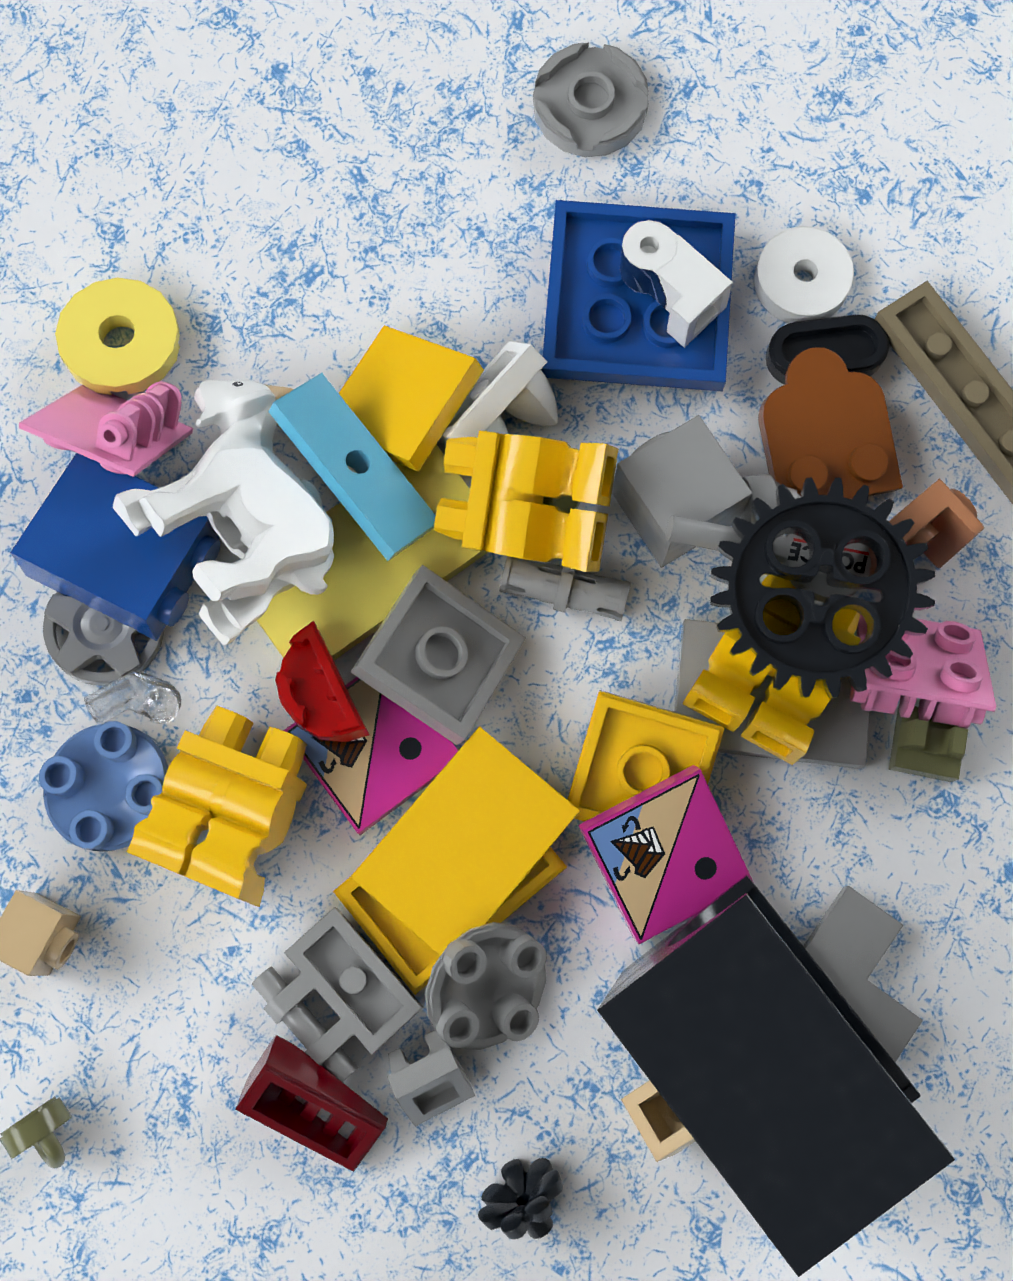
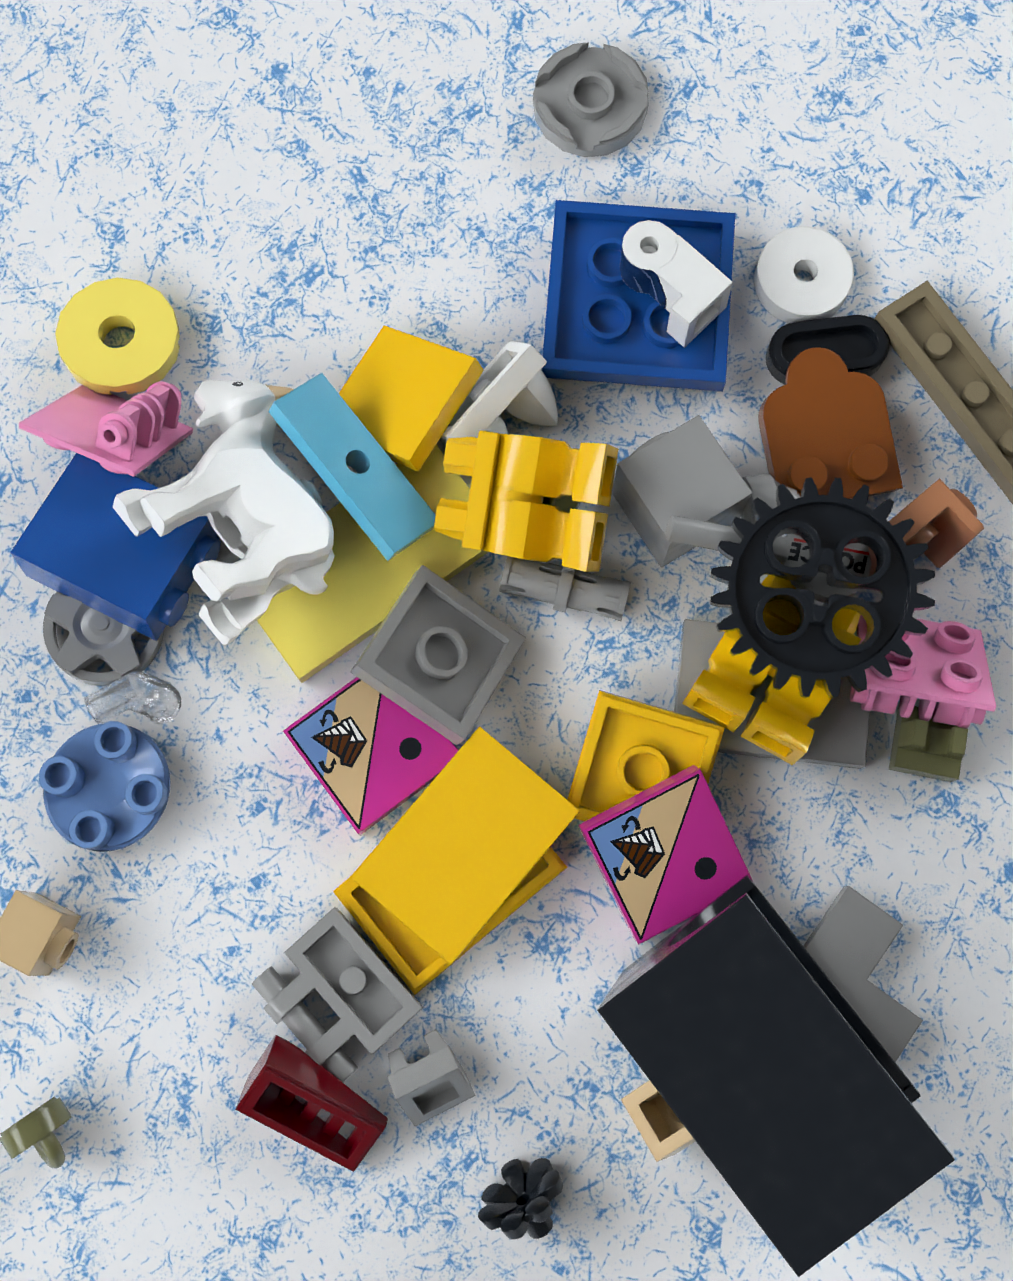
yellow hips [126,706,308,907] -> none
red plate [275,620,370,742] -> none
light grey dish [425,922,547,1050] -> none

